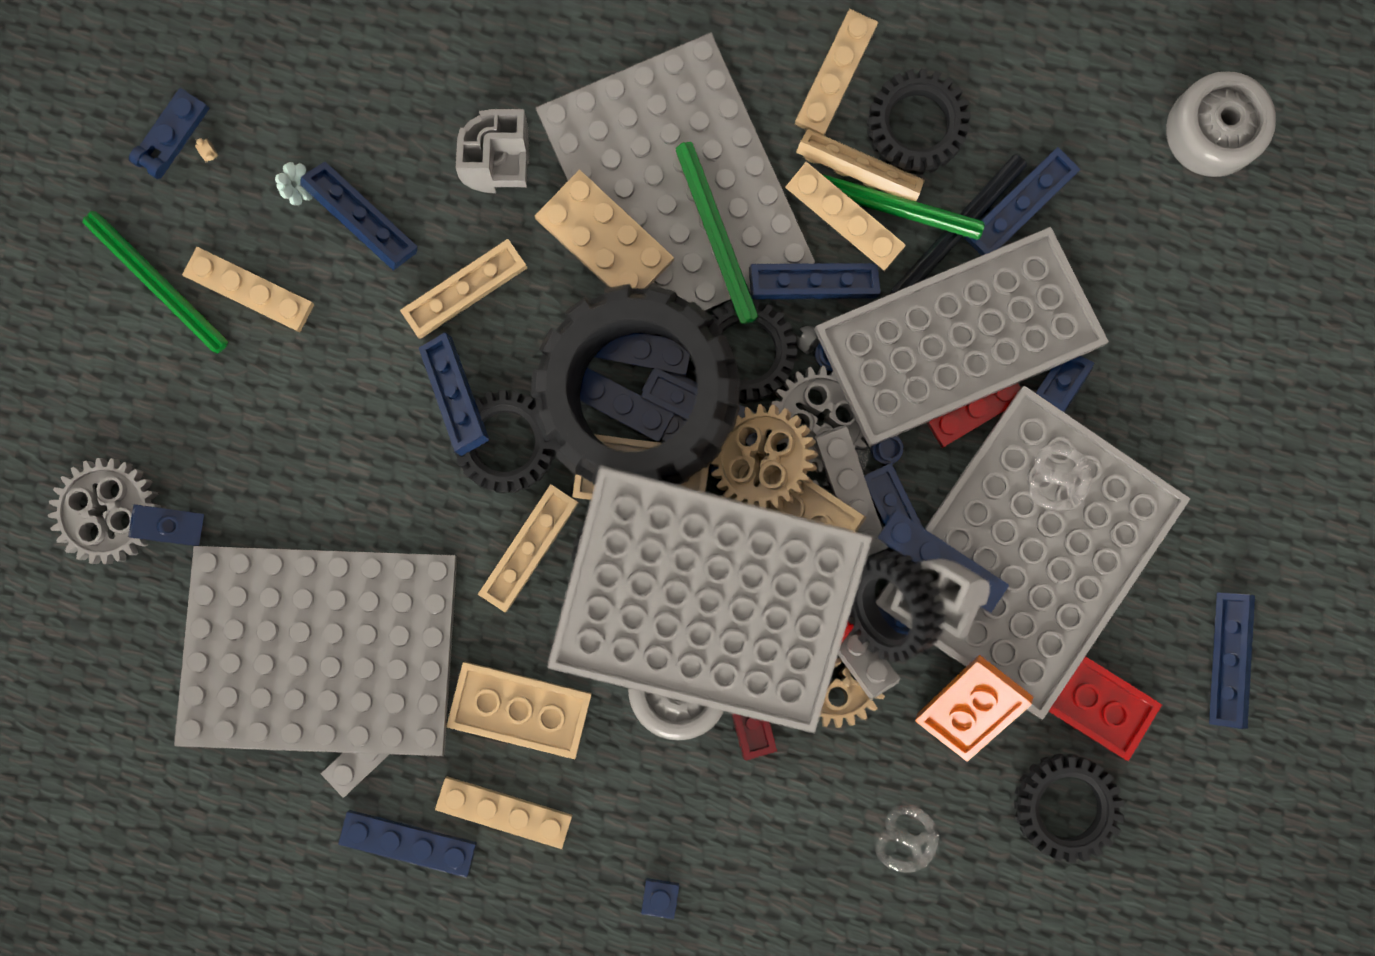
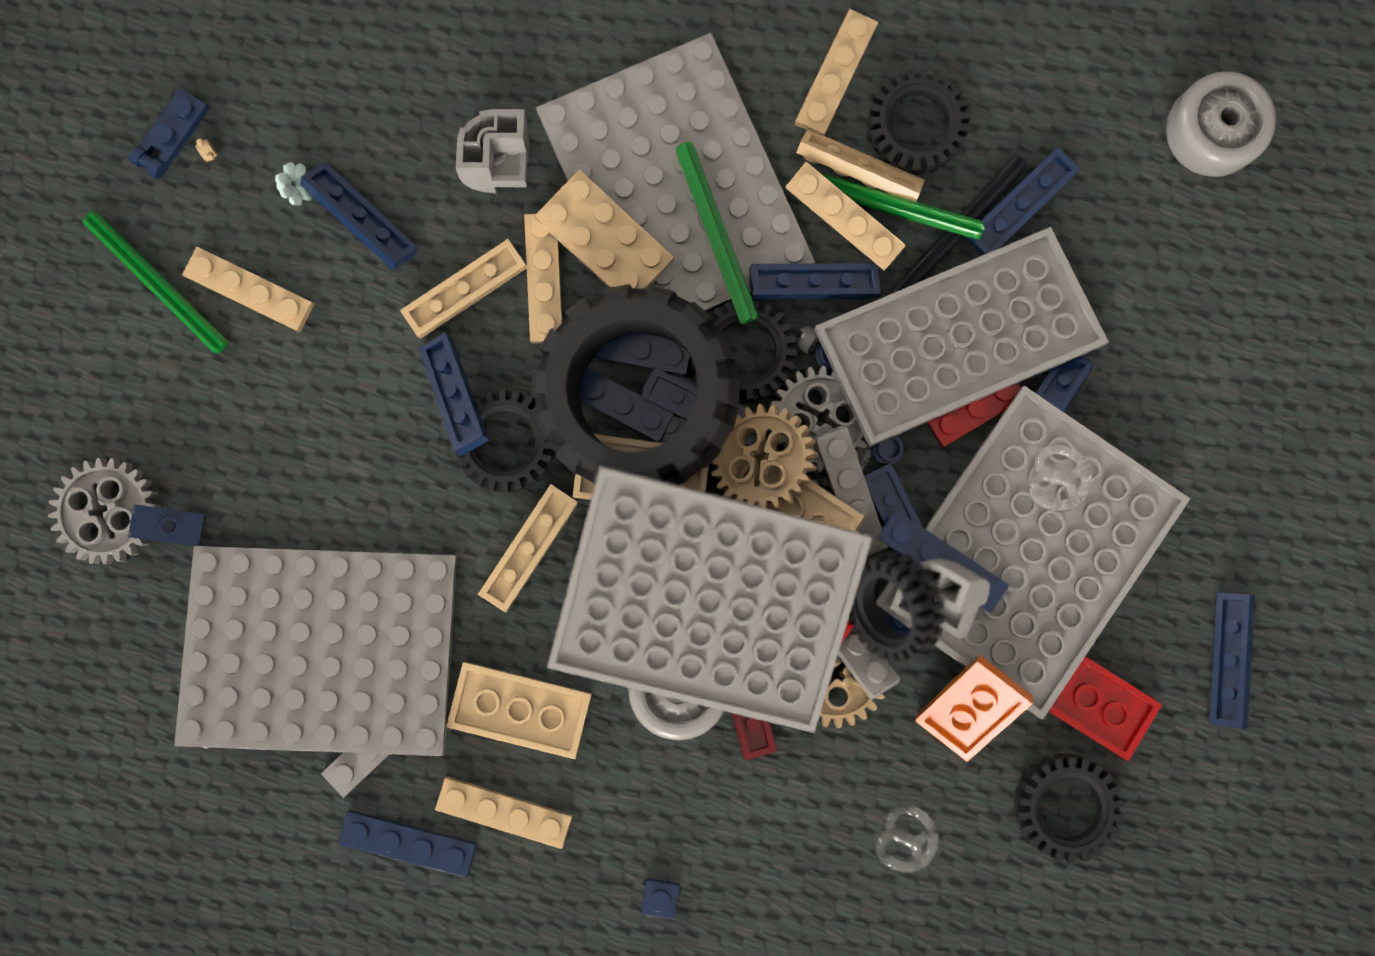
none -> tan plate [524,214,563,344]

